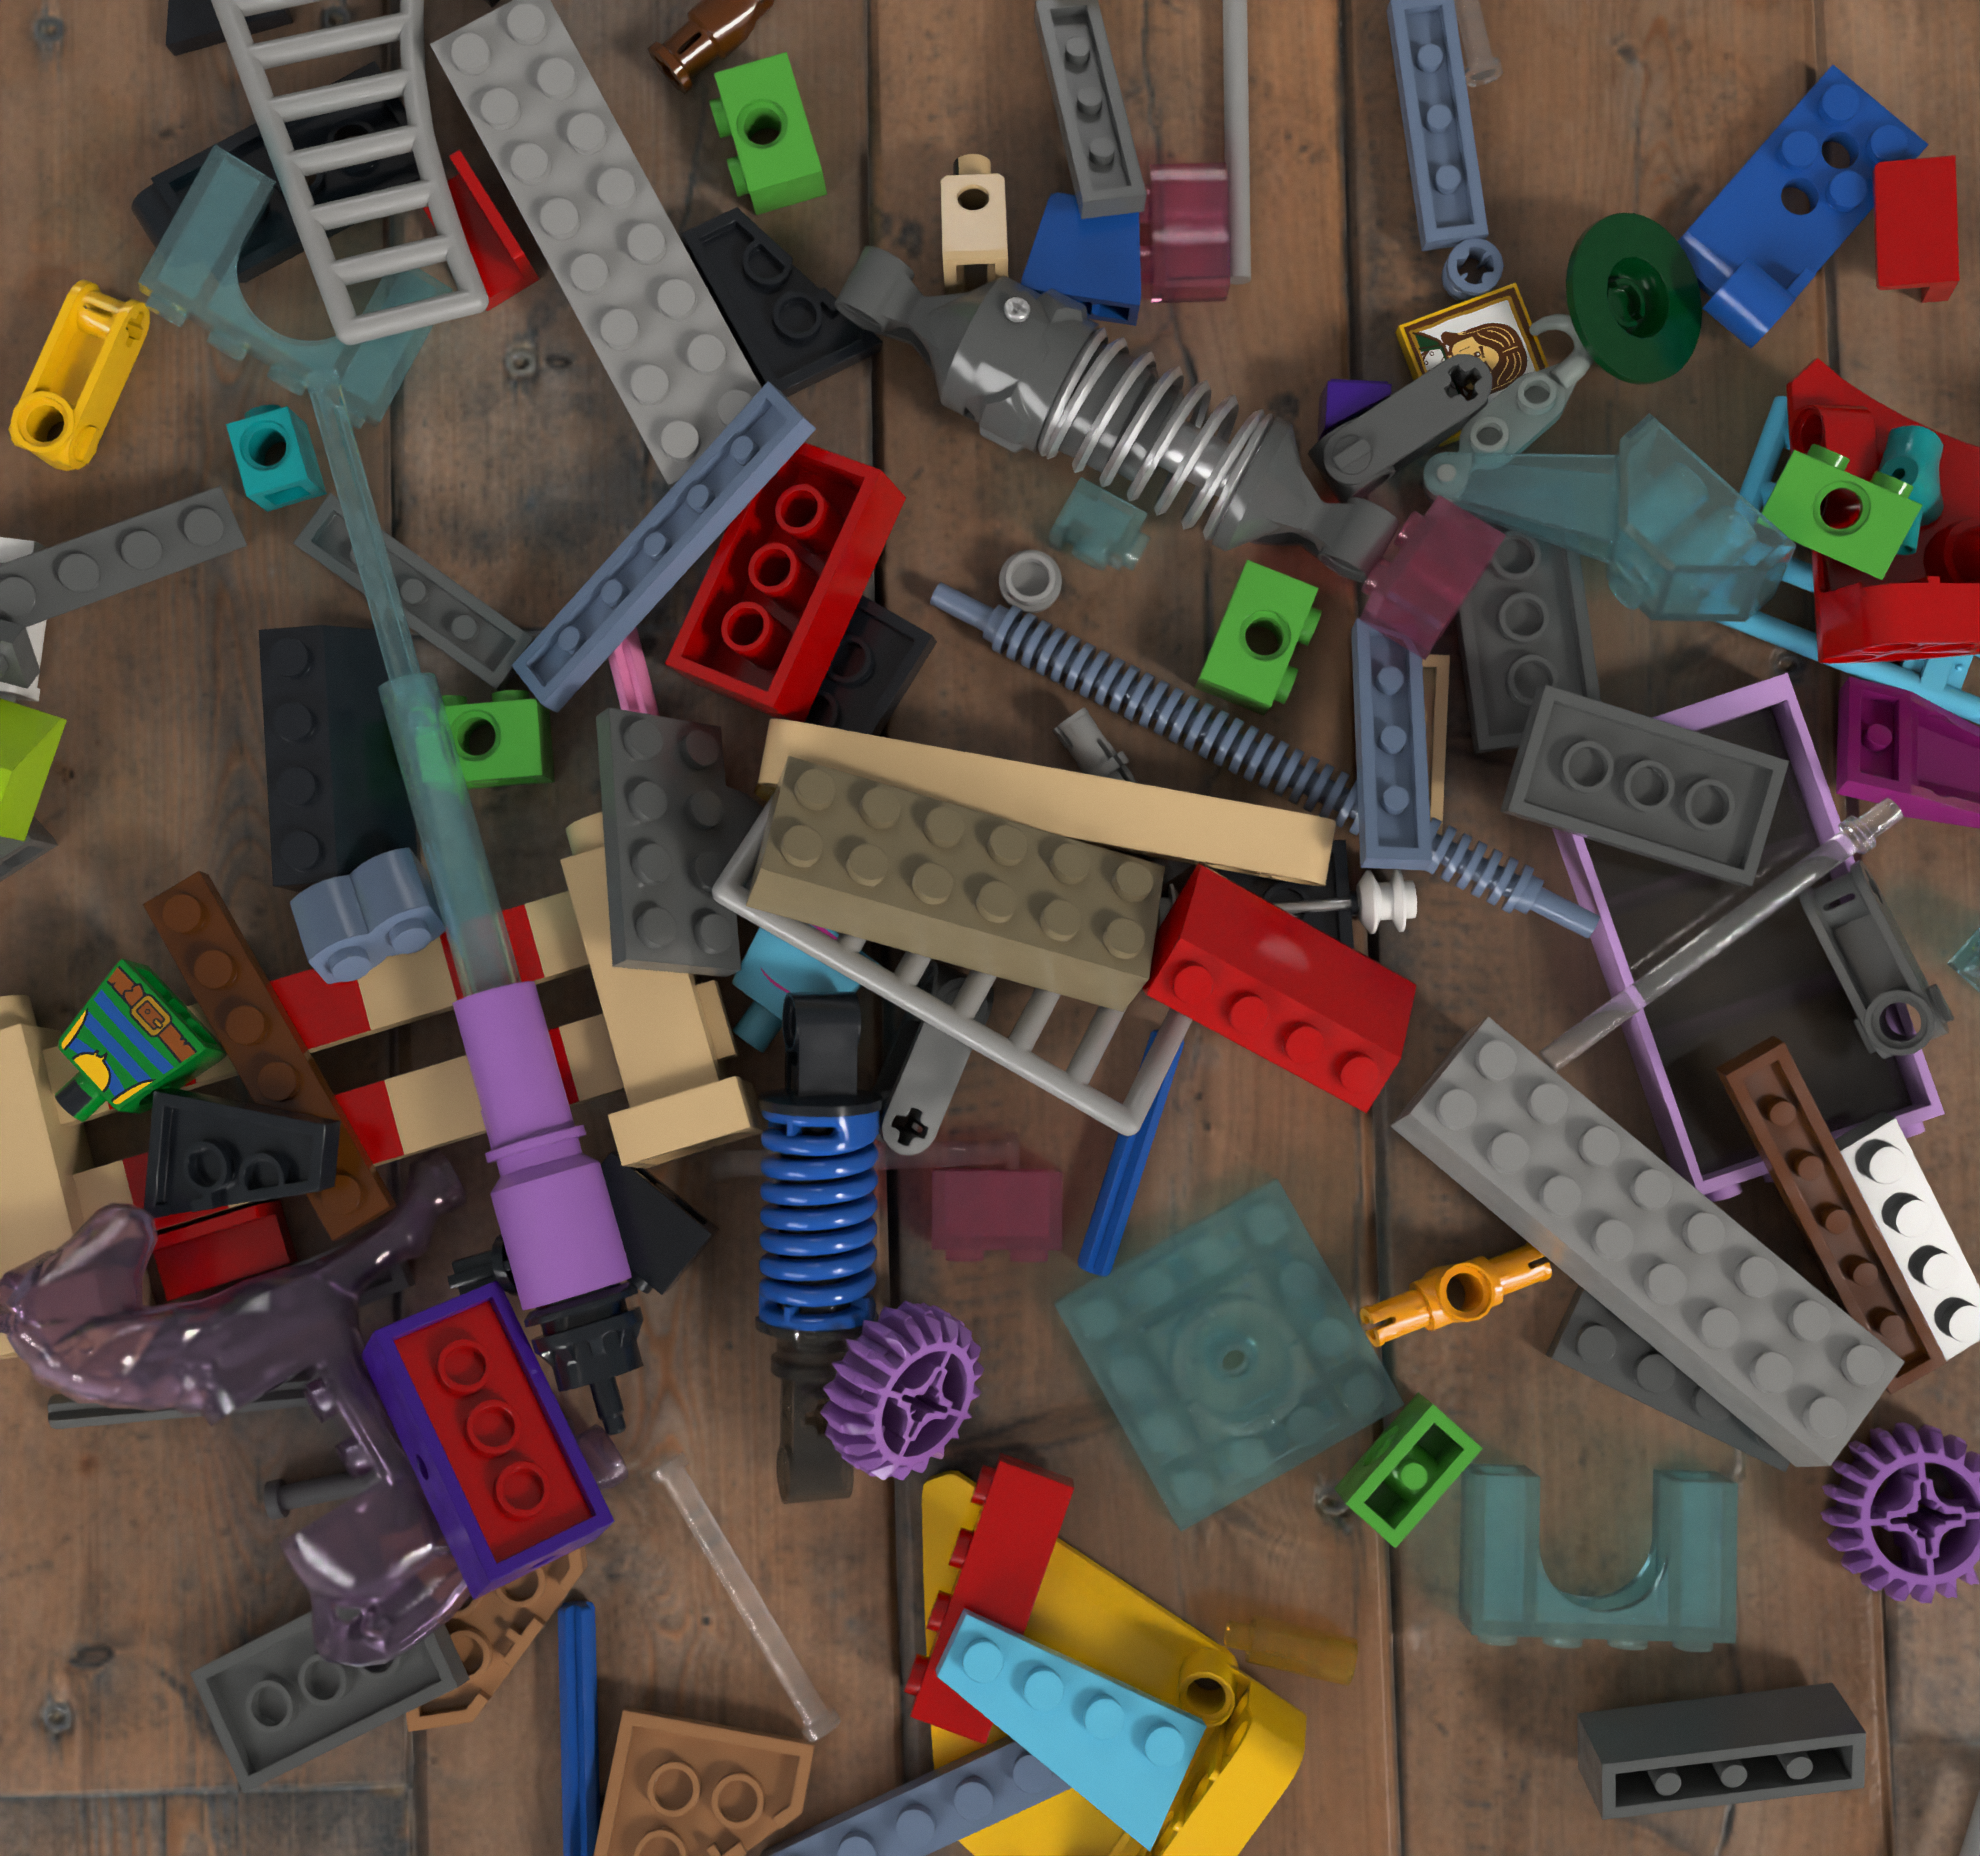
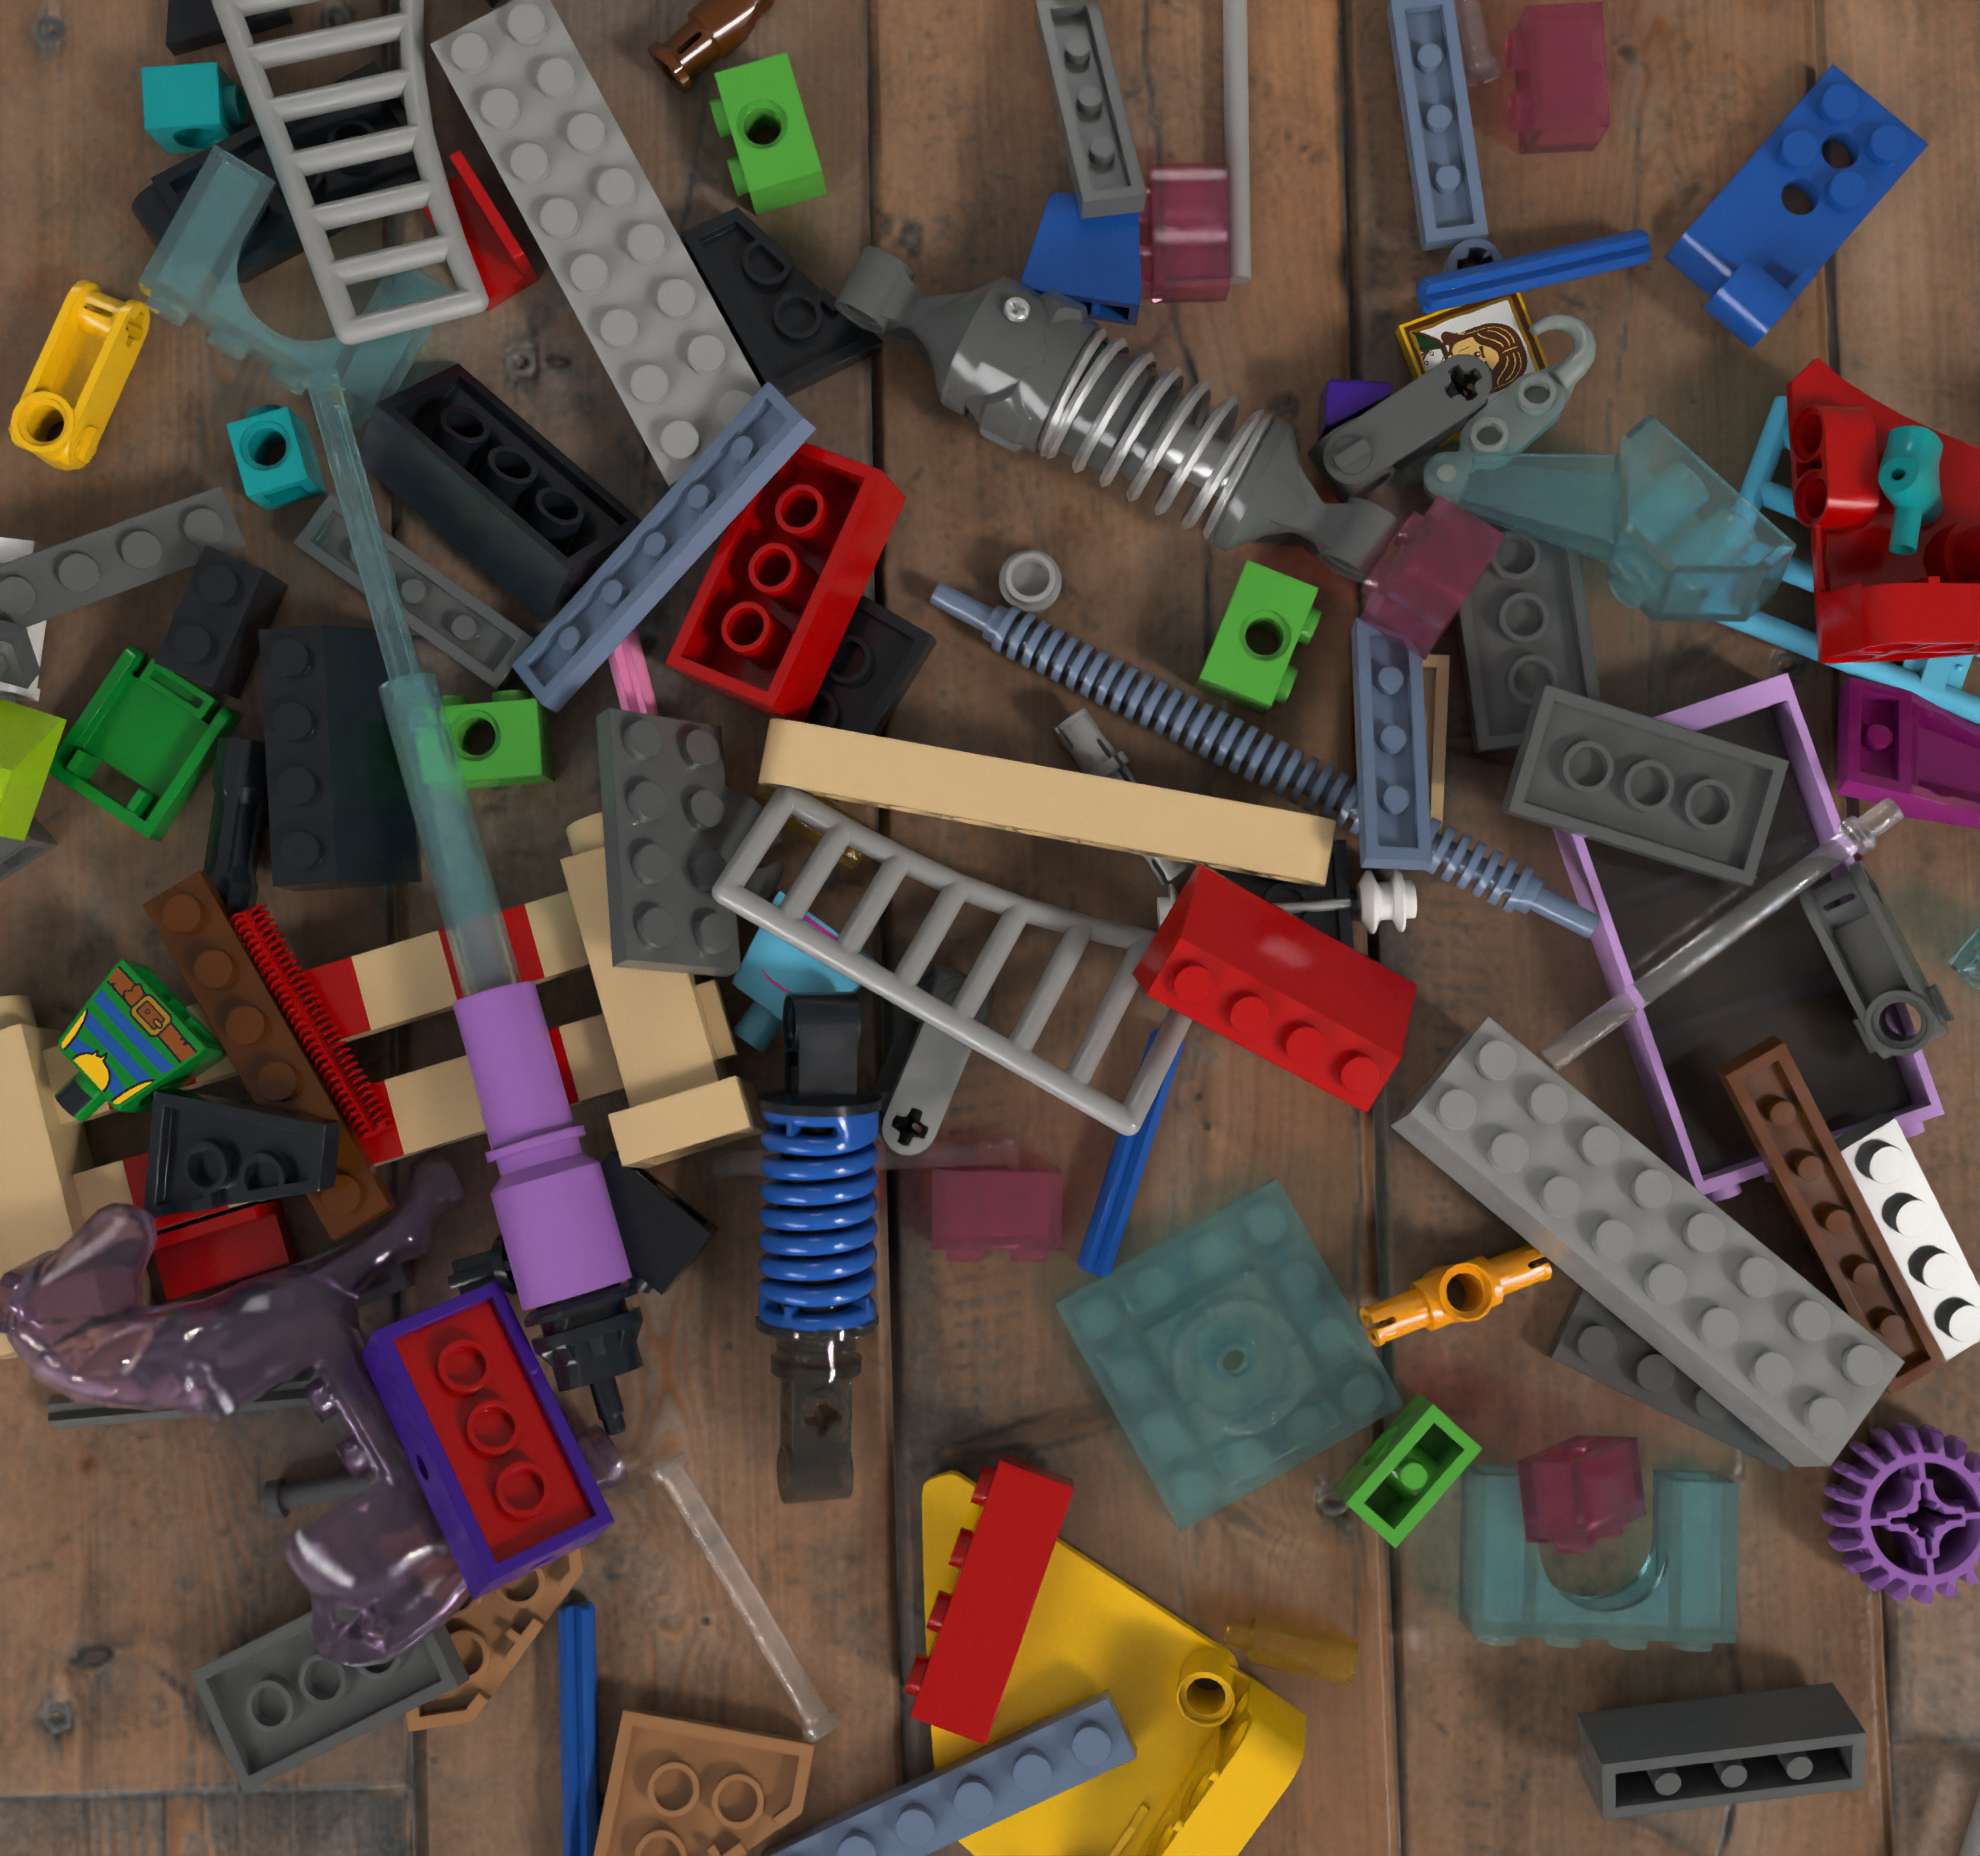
sand blue brick [290,847,447,984] -> none
dark tan brick [746,756,1165,1012] -> none
medium lavender gear [820,1300,984,1481] -> none
medium azure wing [935,1608,1207,1851] -> none
tan torso [940,154,1008,295] -> none
clear light blue brick [1048,477,1151,571] -> none
dark green hat [1566,213,1702,385] -> none
bright green brick [1755,444,1923,580] -> none
red panel [1873,155,1960,303] -> none
none -> green container [49,646,241,842]
none -> teal brick [141,62,248,154]
none -> black brick [154,545,289,700]
none -> black axle [203,737,268,916]
none -> red axle [230,903,394,1141]
none -> black slope [355,363,641,623]
none -> blue axle [1416,229,1652,314]
none -> clear pink brick [1504,2,1610,155]
none -> clear pink brick [1517,1435,1647,1555]

